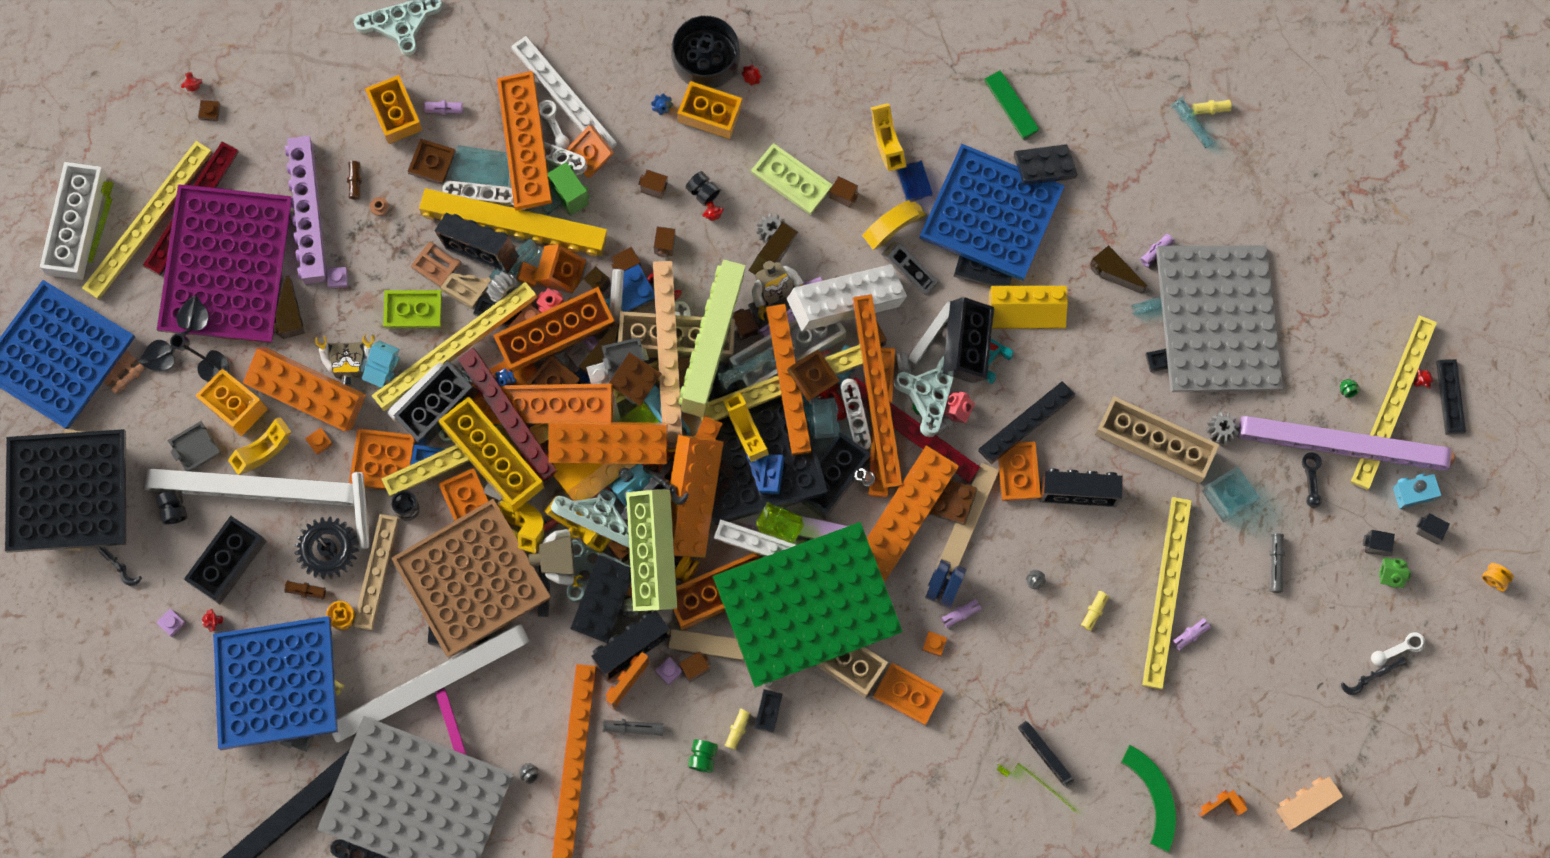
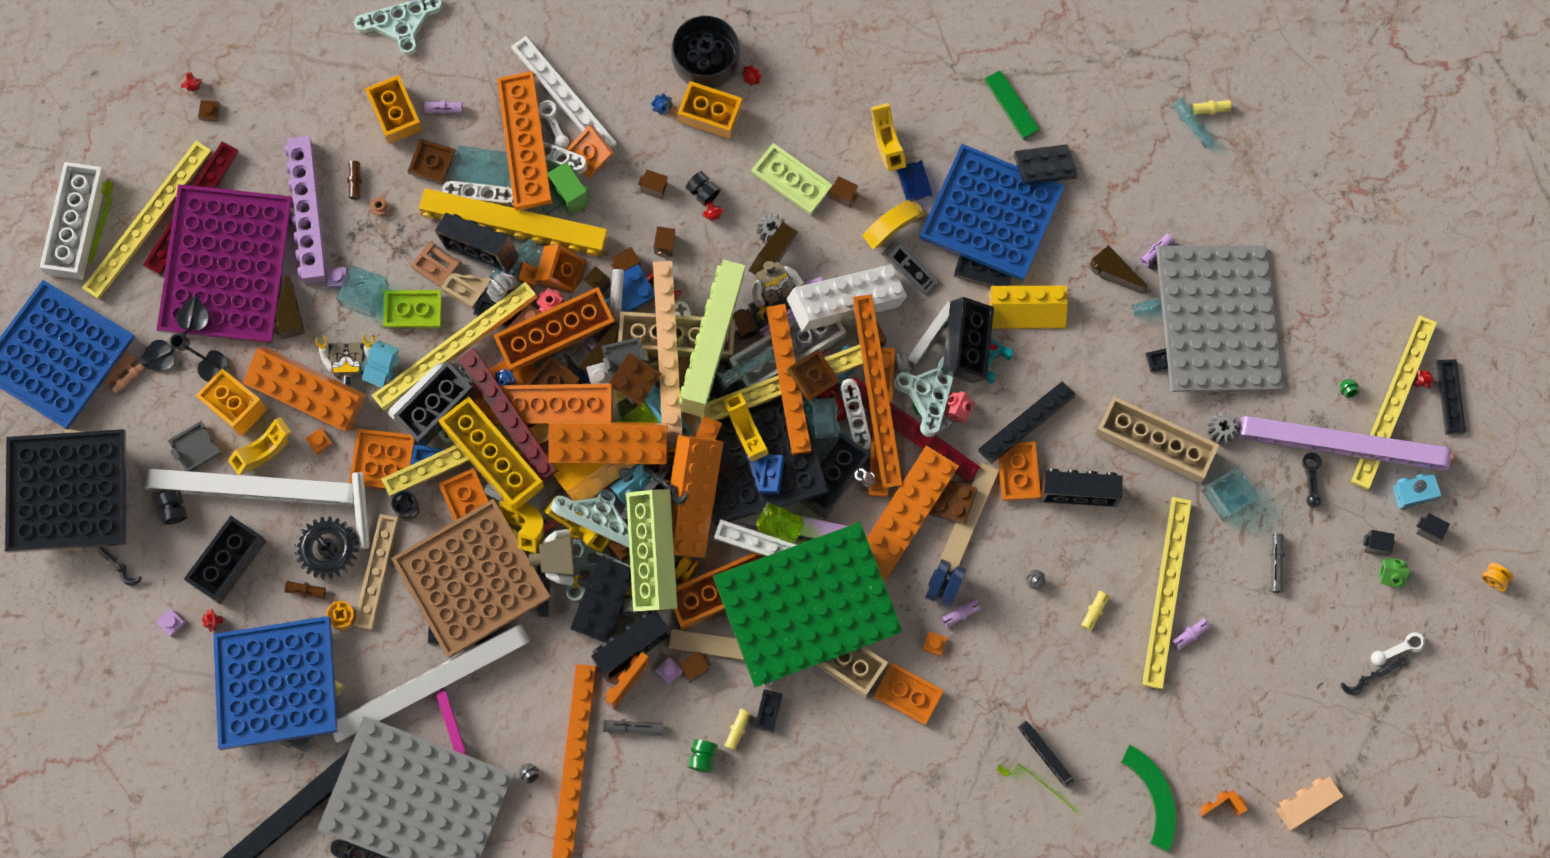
none -> clear light blue brick [336,265,389,318]

